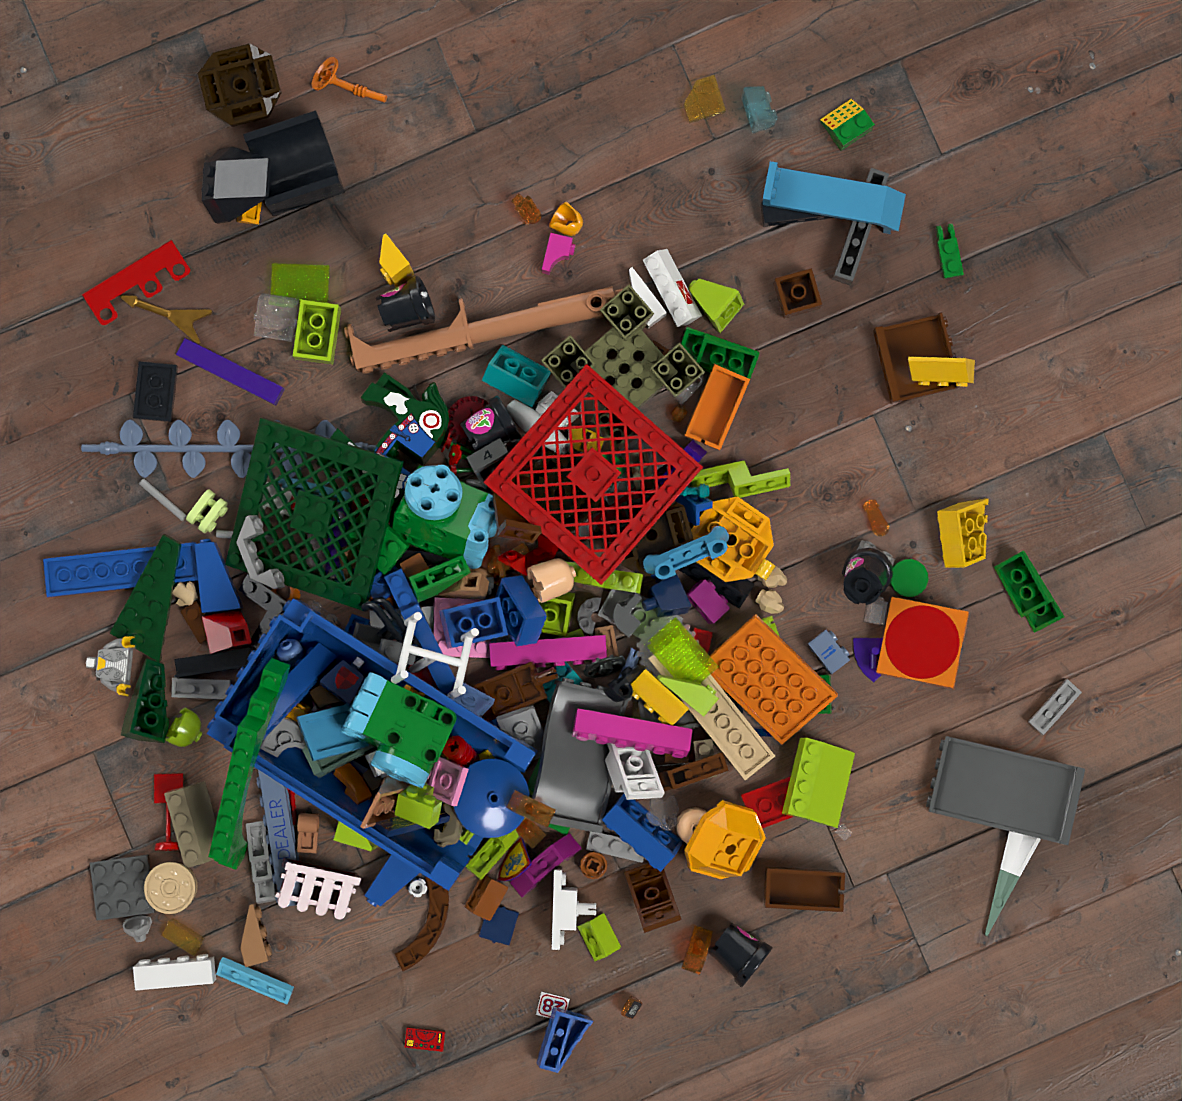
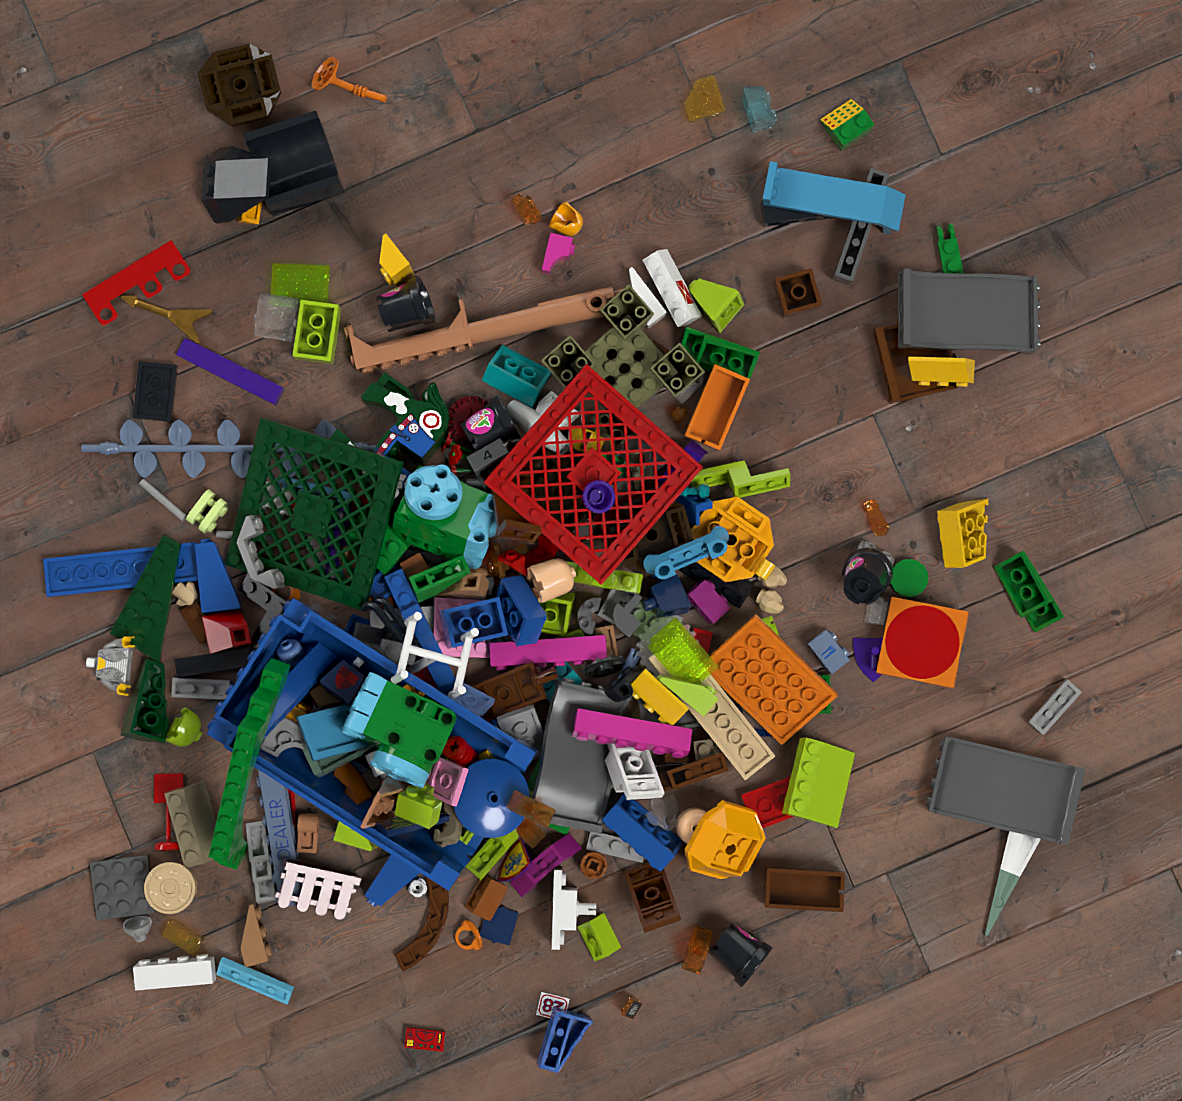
clear window [835,824,852,841] -> none
none -> orange piece [455,920,482,950]
none -> dark purple hat [582,480,615,514]
none -> dark grey panel [898,269,1040,355]

